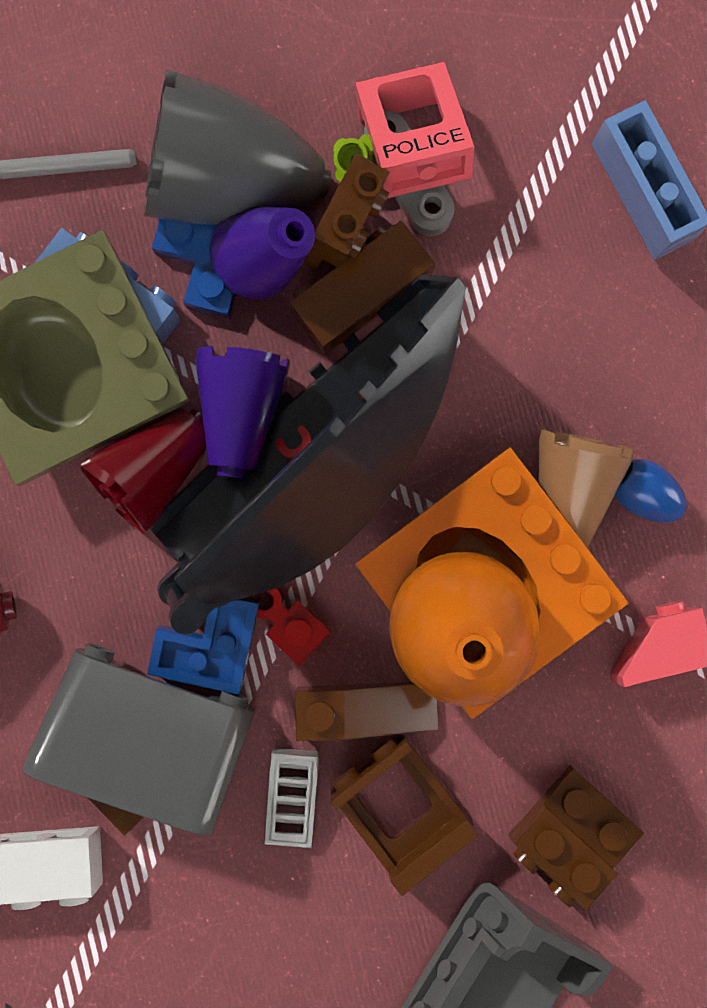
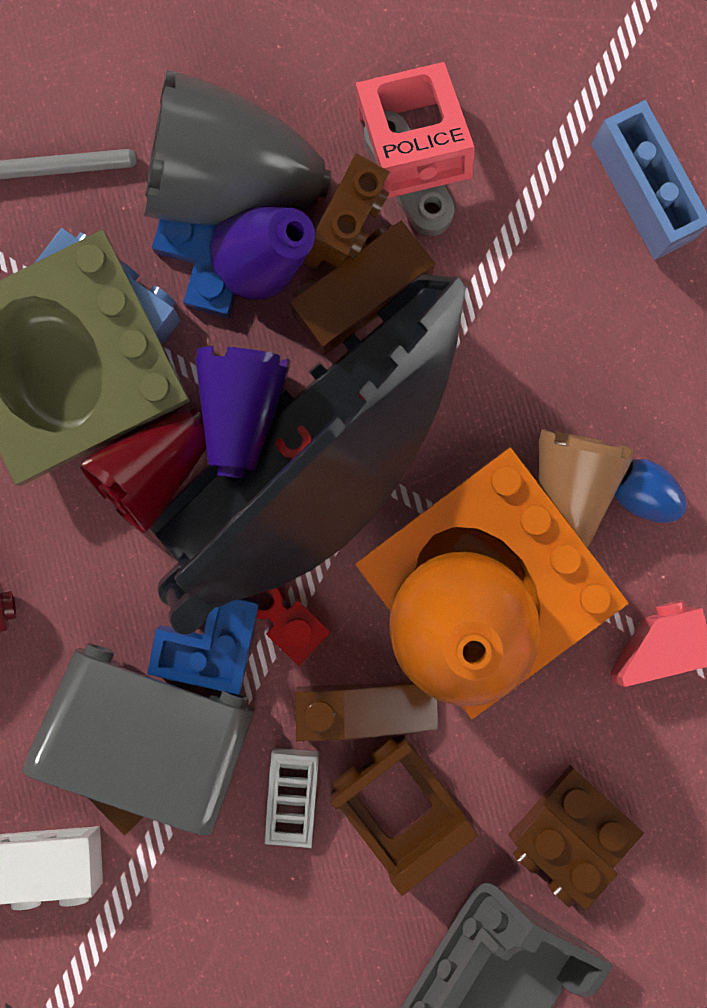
lime plate [333,134,374,182] -> none

